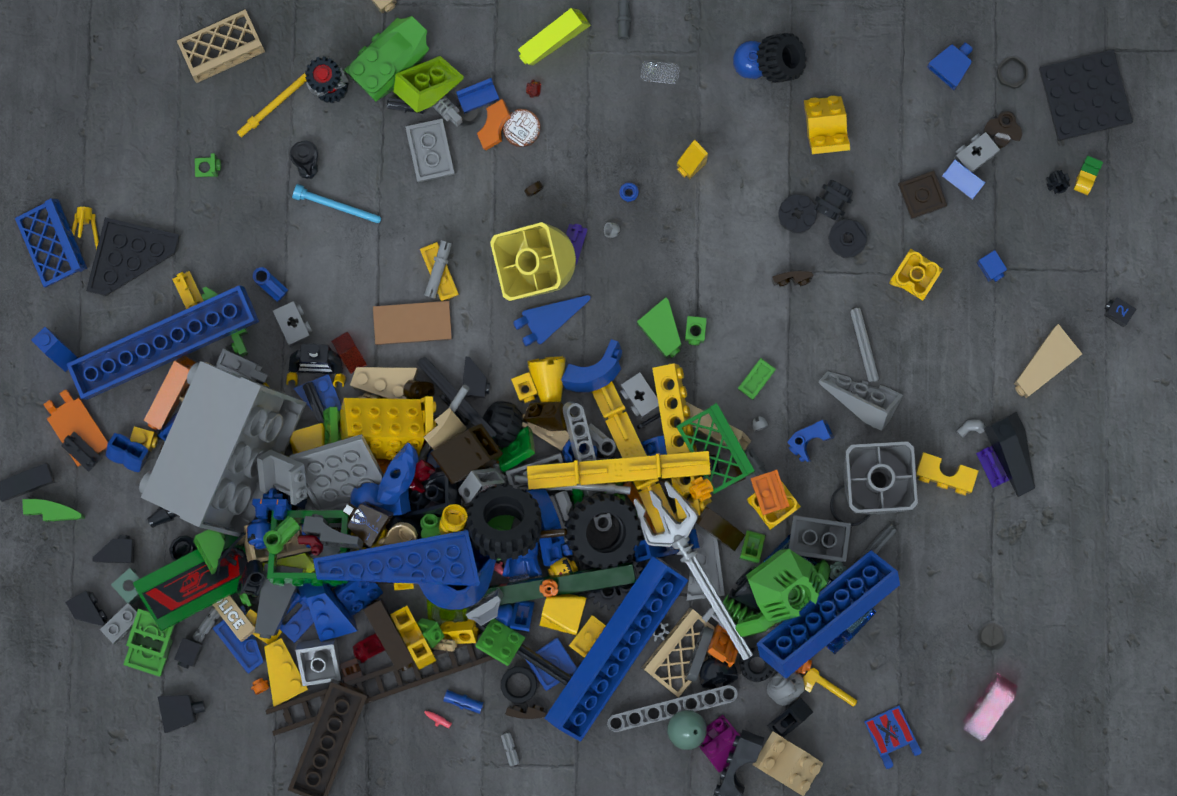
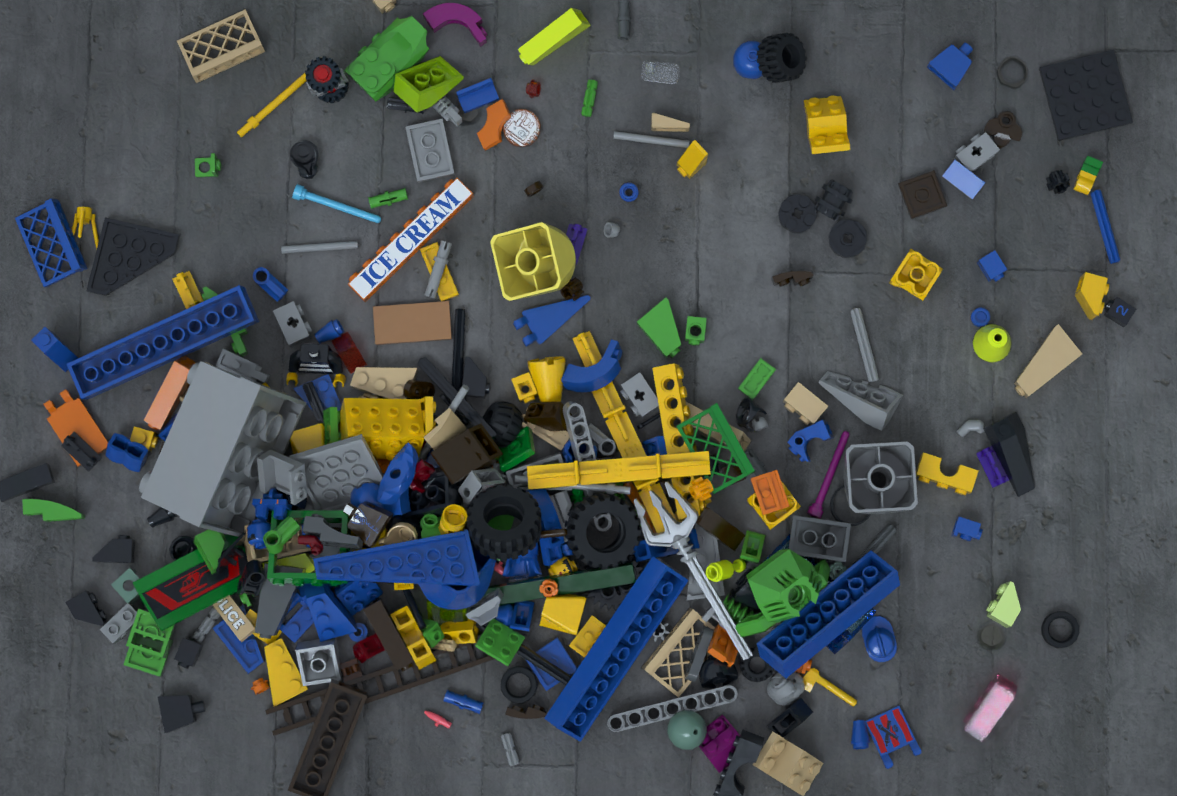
none -> light grey bar [281,241,358,254]
none -> blue cone [314,319,344,344]
none -> brick [348,178,474,302]
none -> blue plate [349,623,368,642]
none -> bright green pin [368,188,408,209]
none -> black bar [402,589,426,630]
none -> magenta arch [423,3,488,47]
none -> black axle [452,309,465,392]
none -> dark brown gear [560,277,584,301]
none -> yellow hinge [573,331,602,367]
none -> bright green axle [581,80,598,117]
none -> light grey bar [613,131,690,148]
none -> tan slope [651,113,690,132]
none -> neon yellow piece [706,559,746,582]
none -> black piece [736,397,767,432]
none -> tan brick [783,382,828,425]
none -> magenta piece [807,431,850,519]
none -> blue cone [851,720,870,749]
none -> blue piece [862,616,897,662]
none -> blue brick [951,517,983,541]
none -> blue tile [970,308,990,327]
none -> neon yellow cone [973,324,1011,363]
none -> yellowish green slope [986,581,1021,628]
none -> black tyre [1041,611,1079,648]
none -> yellow slope [1075,272,1109,320]
none -> blue axle [1090,190,1120,264]

